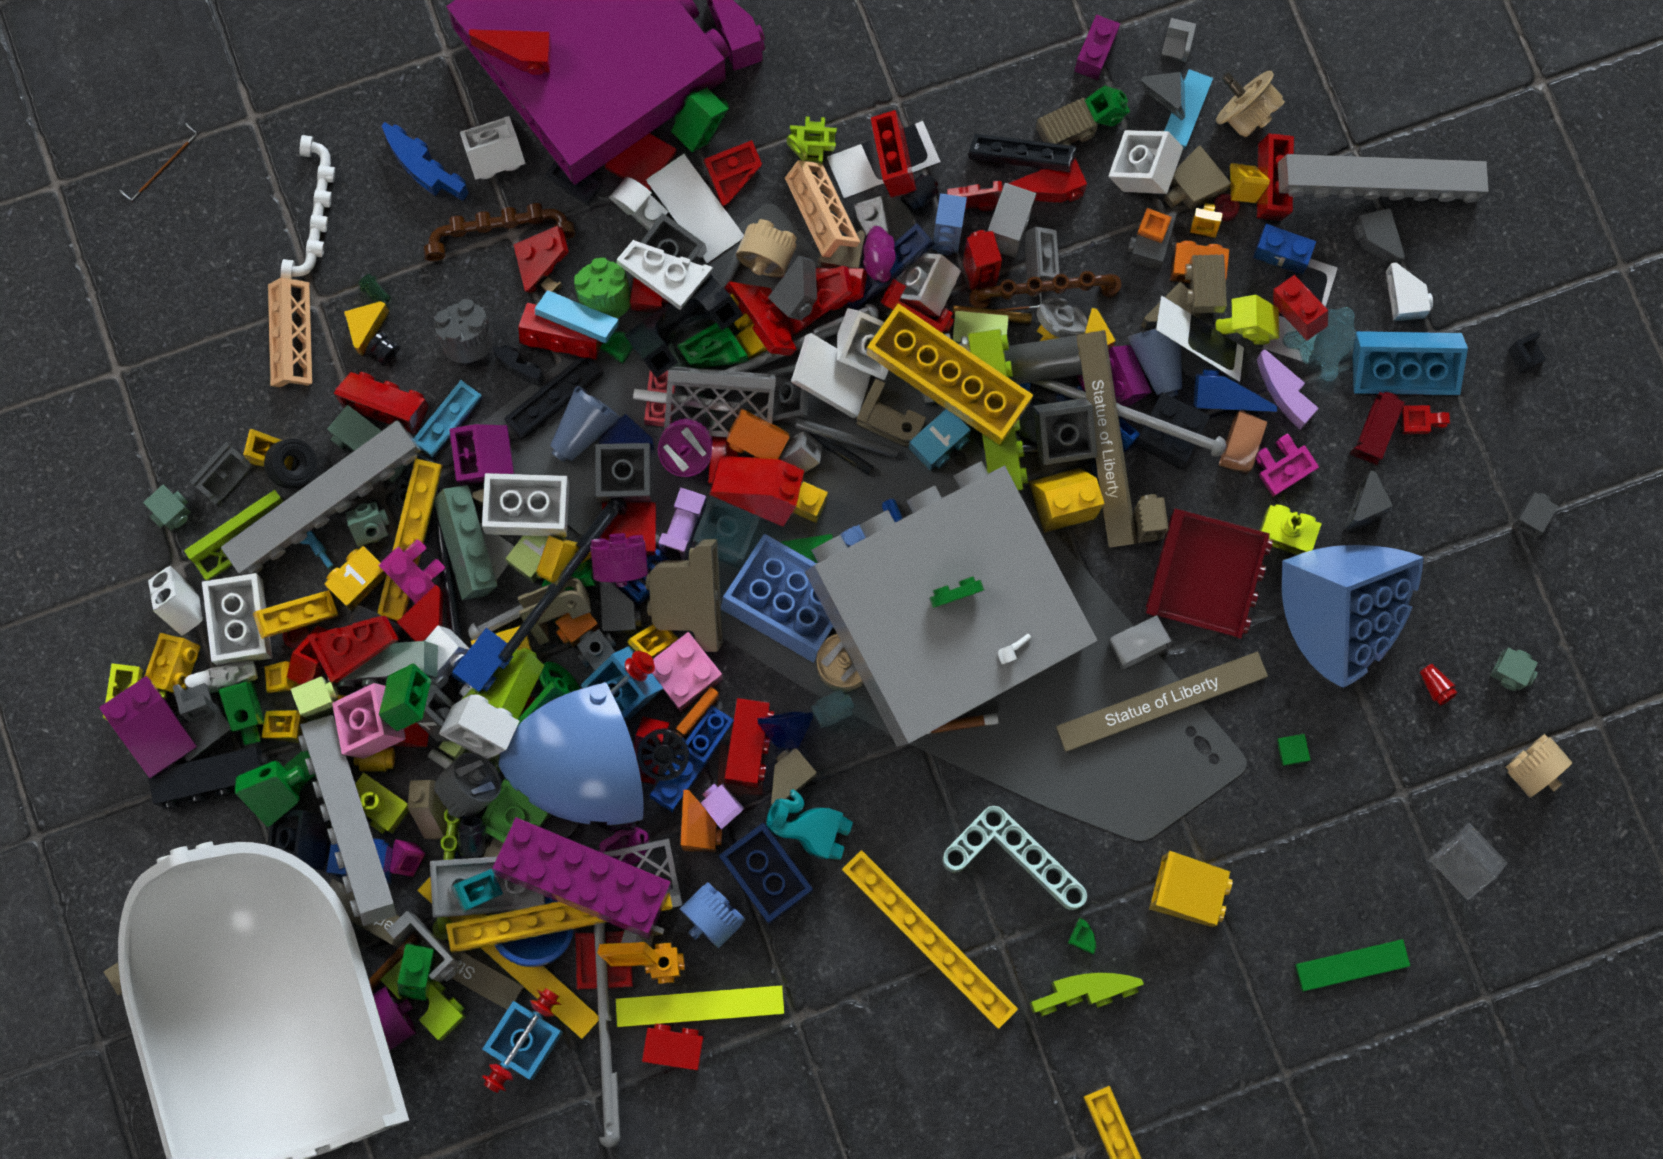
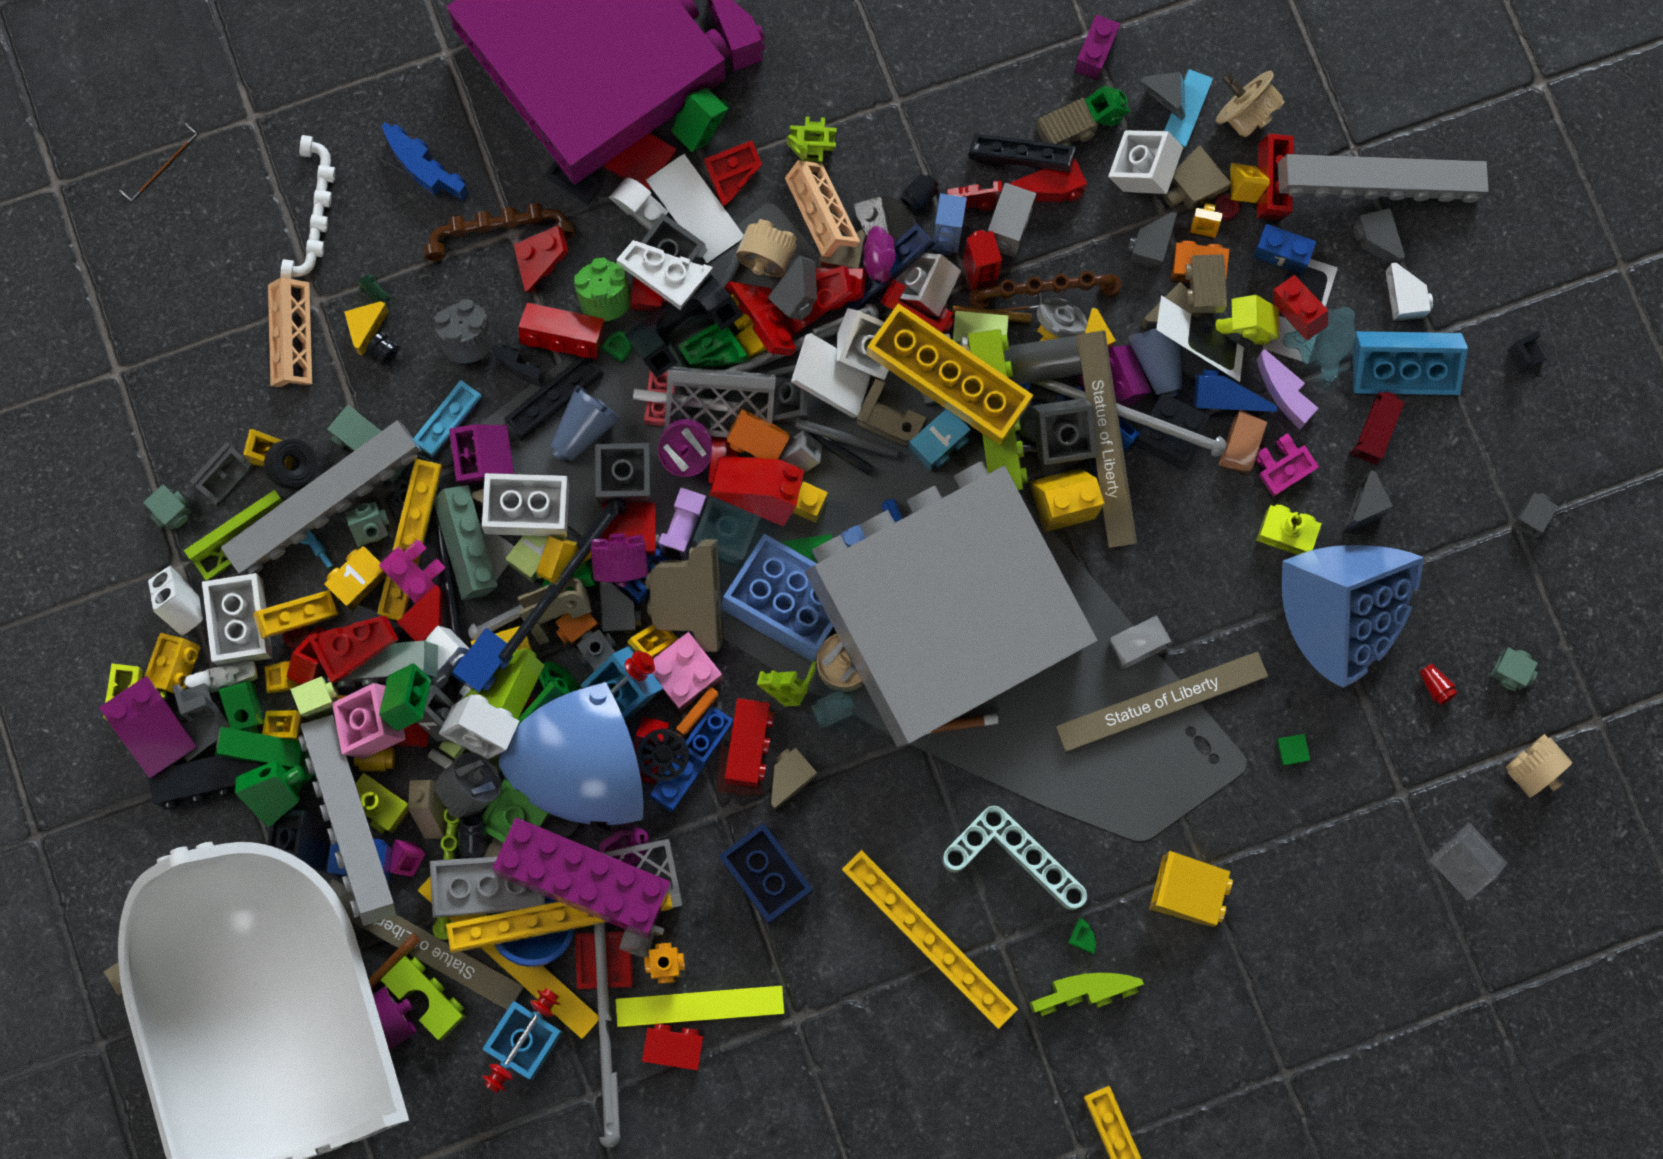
red slope [334,372,429,435] -> none
light grey panel [386,911,461,982] -> none
green torso [397,943,437,1001] -> none
teal slope [452,869,503,913] -> none
white slope [460,116,526,180] -> none
red slope [469,29,552,75] -> none
medium azure tile [535,290,618,343] -> none
tan piece [541,277,563,293] -> none
light orange tile [597,942,660,967] -> none
clear blue slope [599,414,654,450] -> none
medium blue piece [680,882,745,948] -> none
orange slope [681,790,722,852] -> none
lavender slope [701,783,744,829] -> none
clear blue slope [757,711,813,748] -> none
teal hips [766,789,853,860] -> none
white sticker [827,121,940,198] -> none
red brick [871,110,916,198] -> none
green plate [929,576,985,608] -> none
white hand [998,634,1032,664] -> none
light grey slope [1024,227,1059,281] -> none
dark tan brick [1133,494,1169,543] -> none
orange tile [1137,208,1172,244] -> none
dark red panel [1145,508,1273,639] -> none
light grey panel [1161,18,1196,62] -> none
green tile [1295,939,1410,992] -> none
red plate [1402,405,1450,434] -> none
none -> green tile [215,727,302,769]
none -> lime piece [757,660,817,707]

